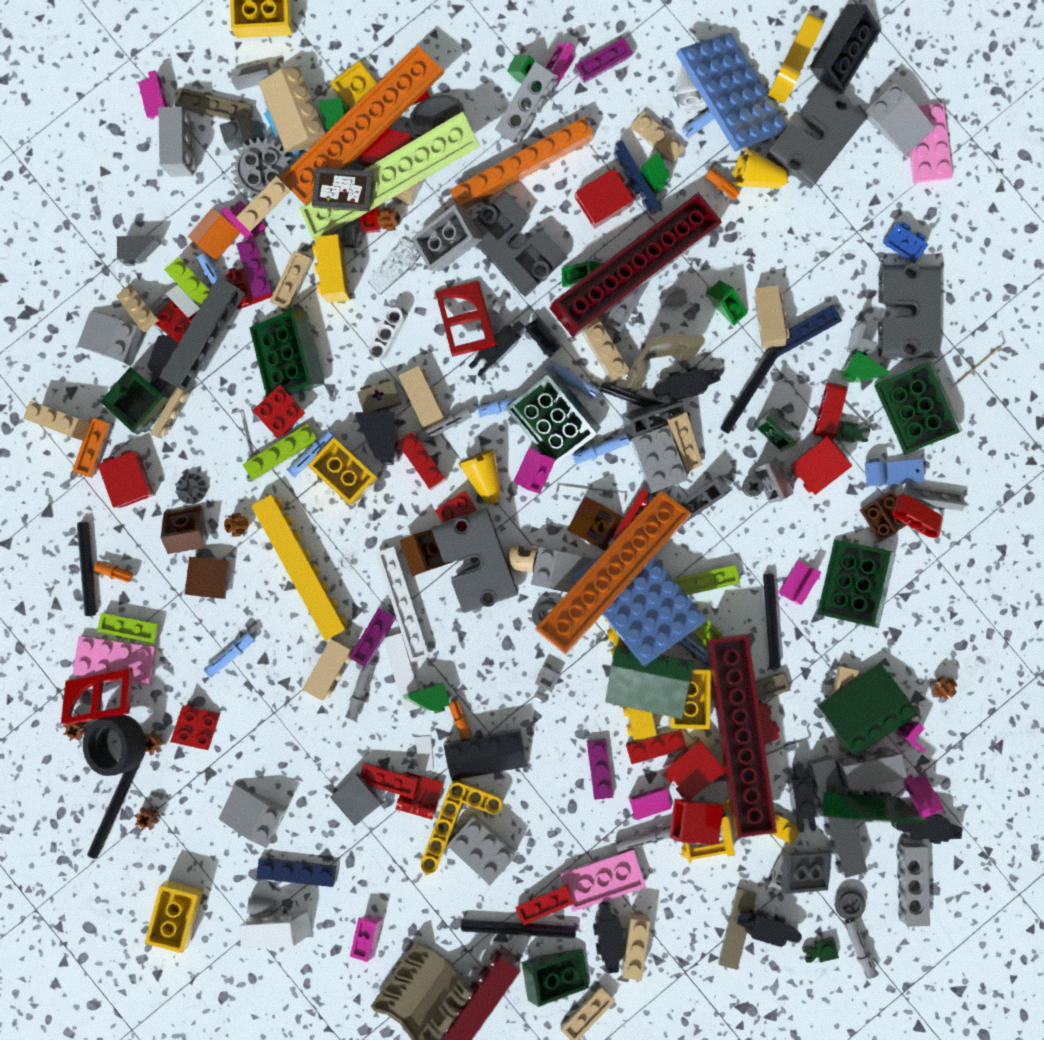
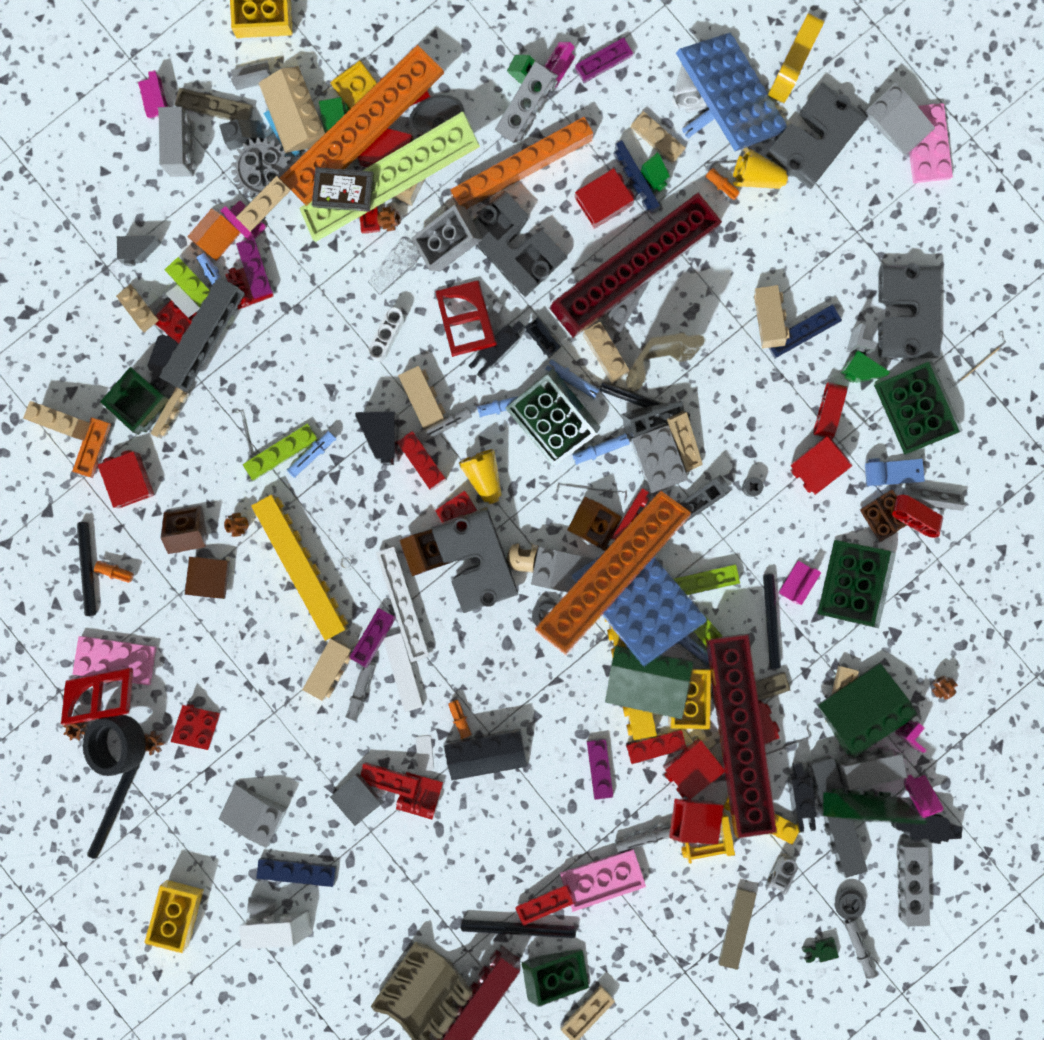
light grey slope [77,311,144,366] -> none
lime plate [97,612,159,643] -> none
dark orange gear [134,806,160,831] -> none
dark grey gear [175,474,206,504] -> none
light blue pin [203,631,256,678] -> none
dark green slope [249,309,325,397] -> none
red hinge [252,385,305,439] -> none
tan plate [269,251,312,311] -> none
yellow brick [307,438,379,506] -> none
yellow brick [312,234,350,303] -> none
dark grey gear [339,225,362,248] -> none
dark pink hinge [349,915,383,962] -> none
dark tan brick [357,379,402,412] -> none
green slope [403,683,450,714] -> none
yellow beam [420,779,503,874] -> none
light grey brick [447,812,517,886] -> none
dark pink panel [514,447,556,494] -> none
light grey plate [533,666,560,702] -> none
green slope [561,260,603,287] -> none
black hinge [593,901,625,974] -> none
tan brick [621,912,650,981] -> none
dark pink panel [628,786,672,820] -> none
black hinge [652,367,721,401] -> none
light grey cone [659,288,688,308] -> none
green slope [706,280,748,326] -> none
black axle [720,349,779,434] -> none
black hinge [734,908,802,947] -> none
light grey slope [753,459,794,504] -> none
dark green slope [754,407,801,452] -> none
dark grey tile [781,850,831,894] -> none
black slope [809,4,881,93] -> none
dark green plate [834,420,870,443] -> none
blue bracket [882,221,929,263] -> none

